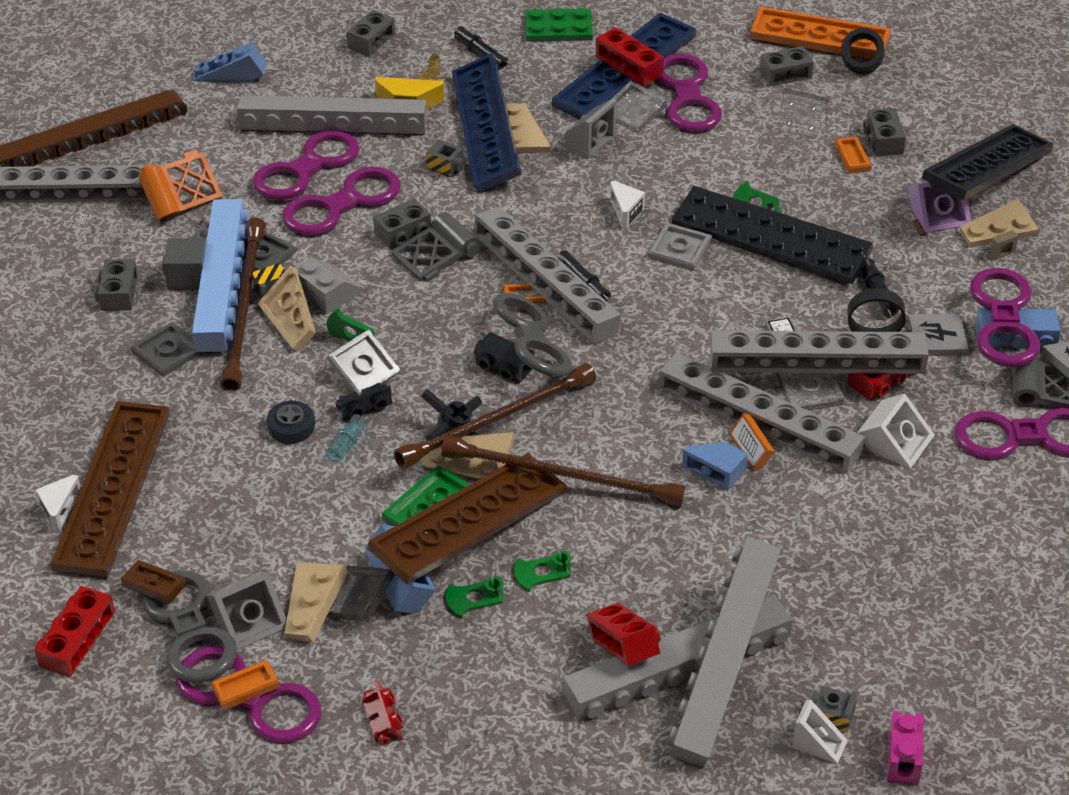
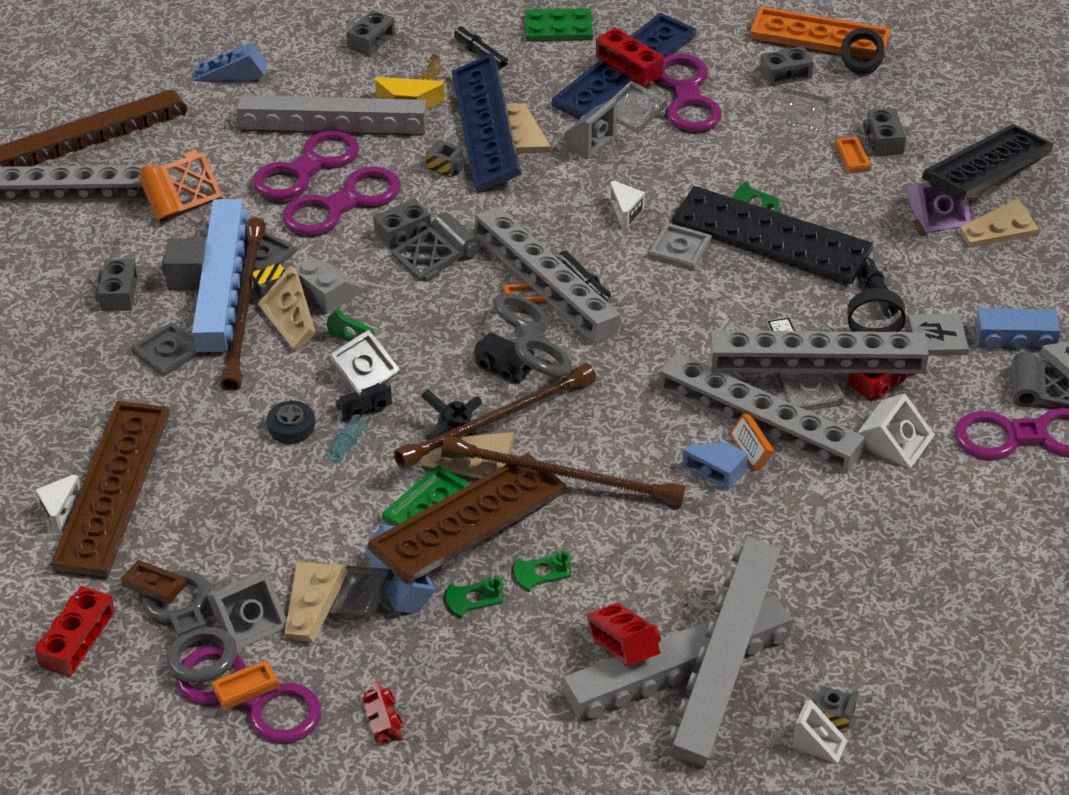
dark pink brick [887,711,924,785] -> none
magenta bar [970,268,1040,367] -> none
dark tan plate [989,230,1019,260] -> none

